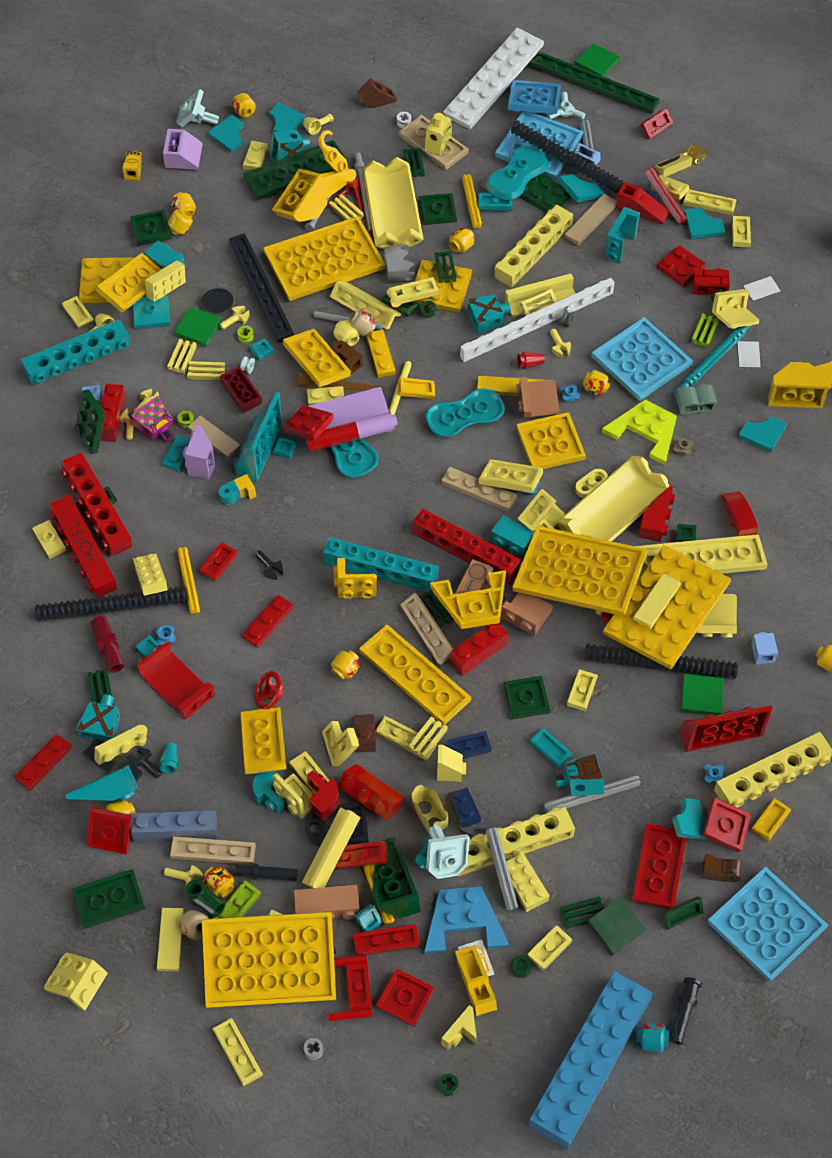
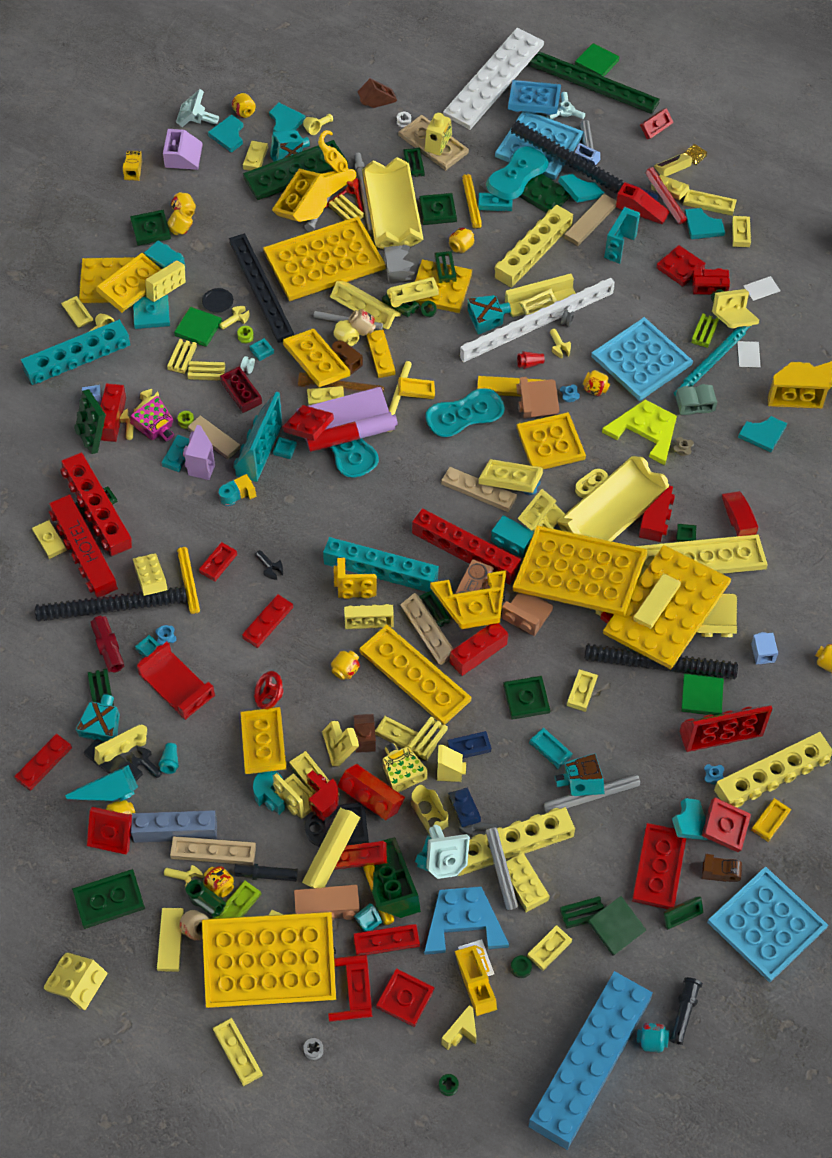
none -> light yellow piece [344,604,394,629]
none -> light yellow torso [383,743,427,793]

